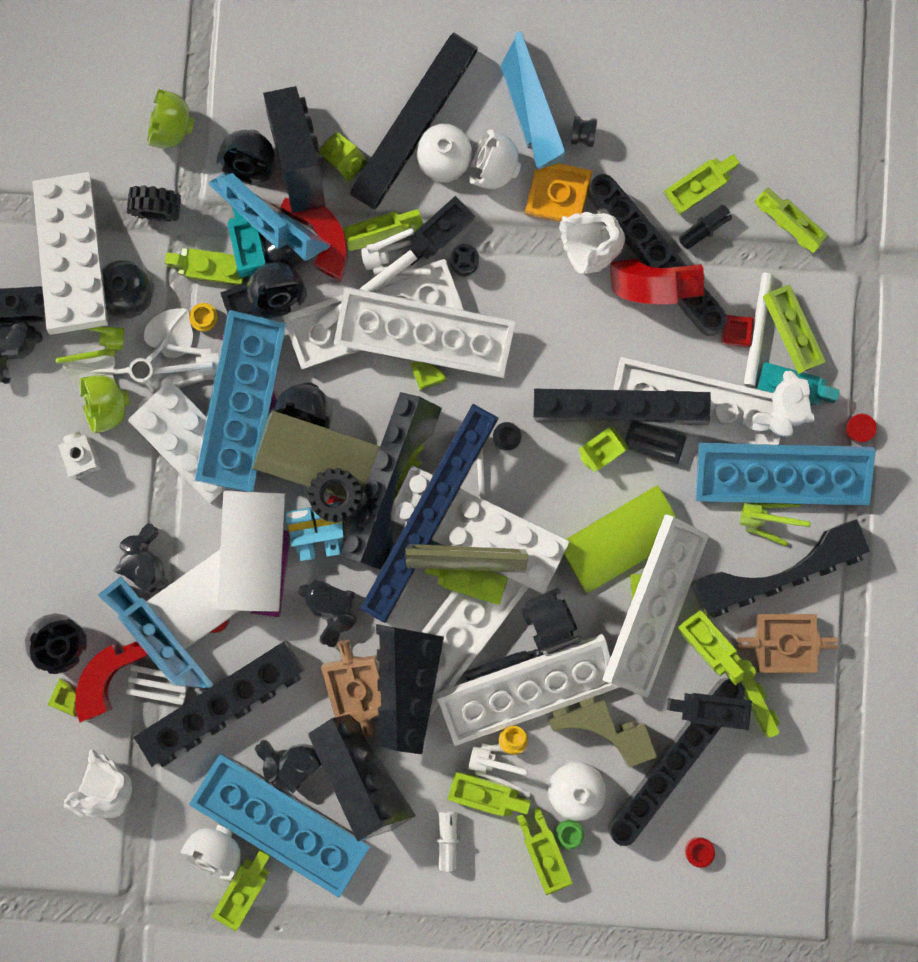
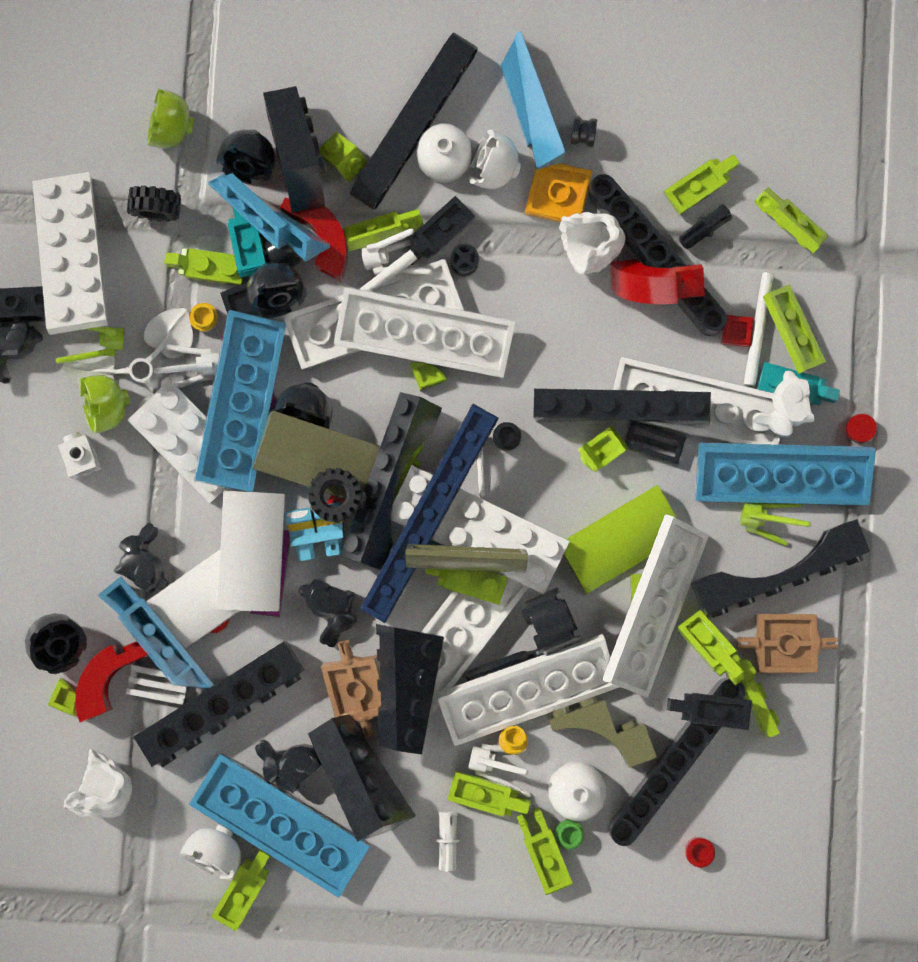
black cylinder [102,260,154,318] -> none

